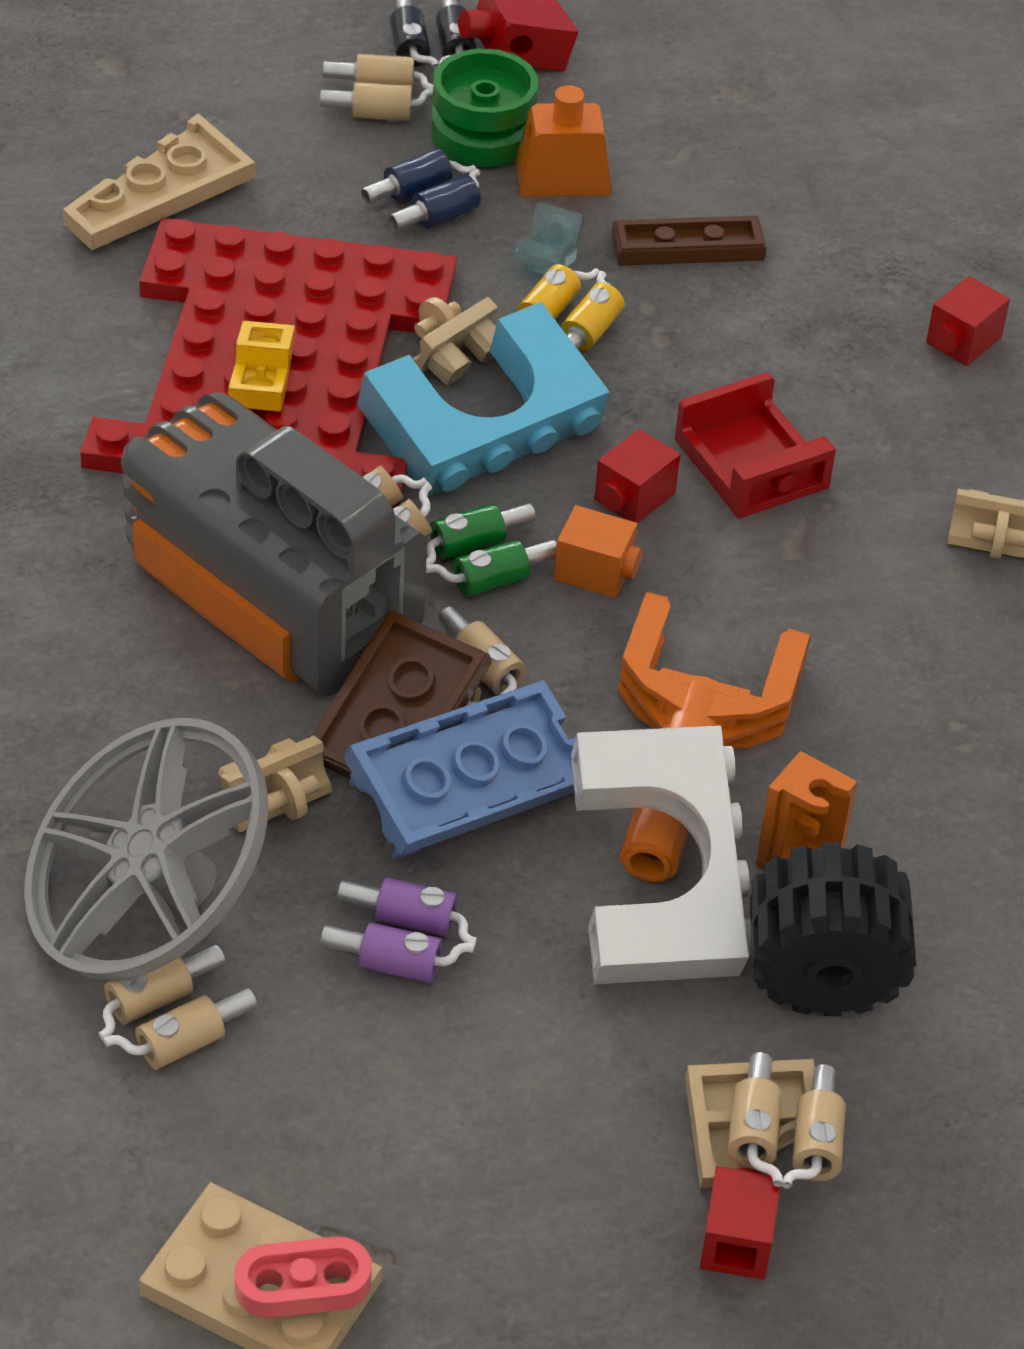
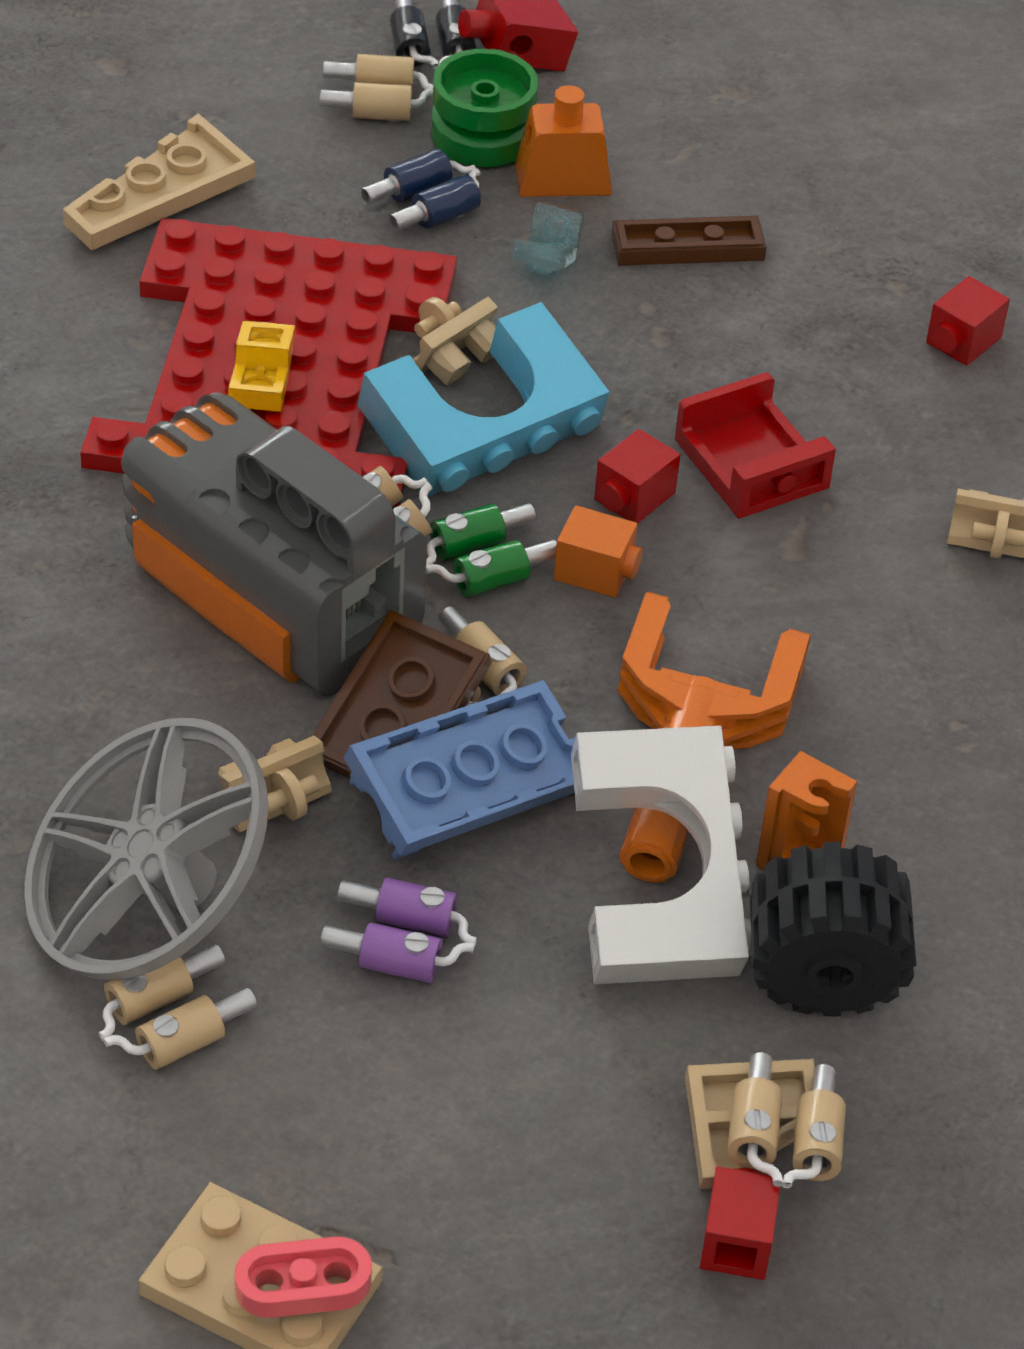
yellow piece [517,264,625,351] -> none

